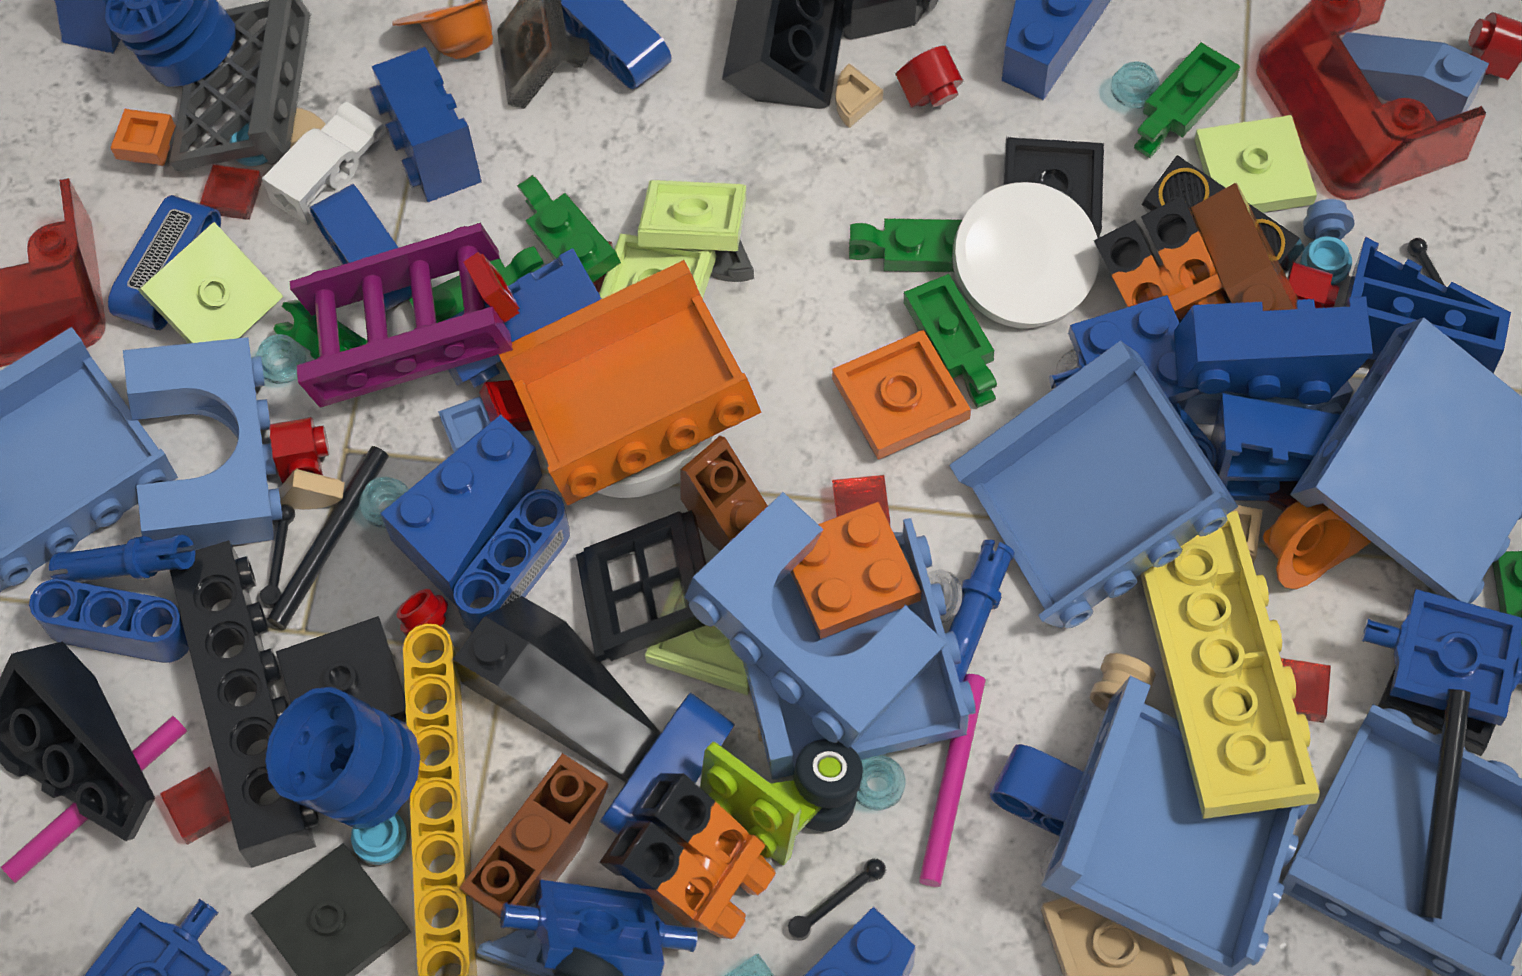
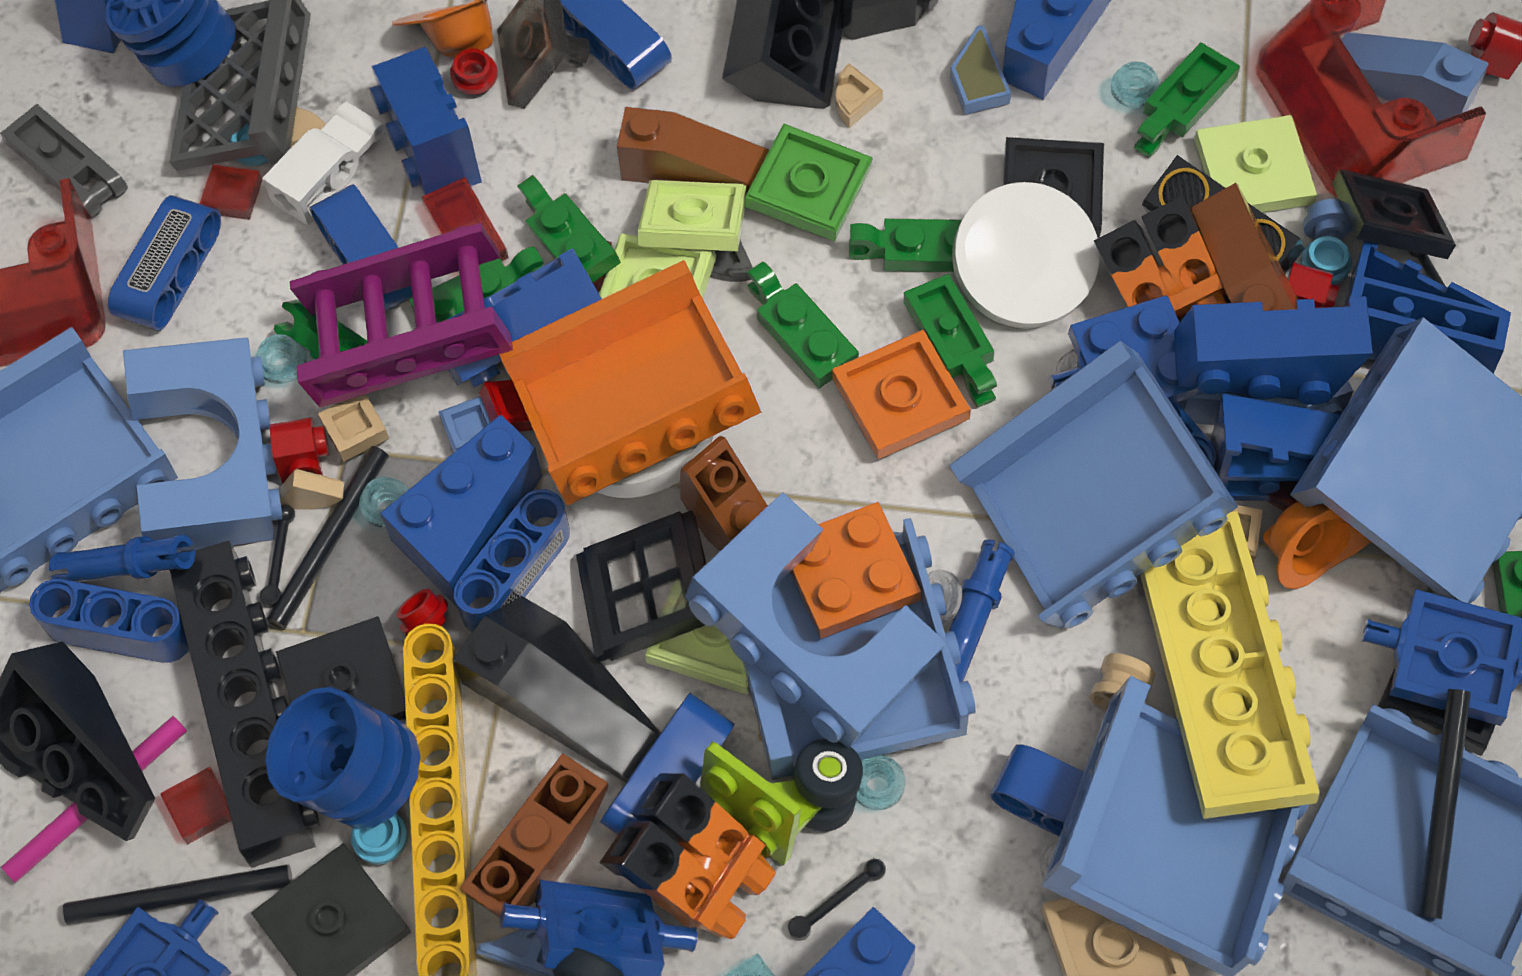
orange tile [110,109,175,166] -> none
yellowish green plate [138,222,284,343] -> none
red tile [463,252,520,323] -> none
clear red tile [832,475,890,525] -> none
red plate [895,45,963,107] -> none
dark pink bar [919,674,986,887] -> none
clear red tile [1281,658,1331,723] -> none
none -> dark grey plate [0,104,128,219]
none -> black bar [63,864,292,925]
none -> tan plate [318,394,390,462]
none -> clear red tile [421,177,509,265]
none -> red plate [450,48,498,95]
none -> dark orange slope [617,107,769,194]
none -> bright green plate [744,123,873,242]
none -> green plate [747,261,859,389]
none -> tile [950,25,1011,115]
none -> black plate [1332,170,1456,259]

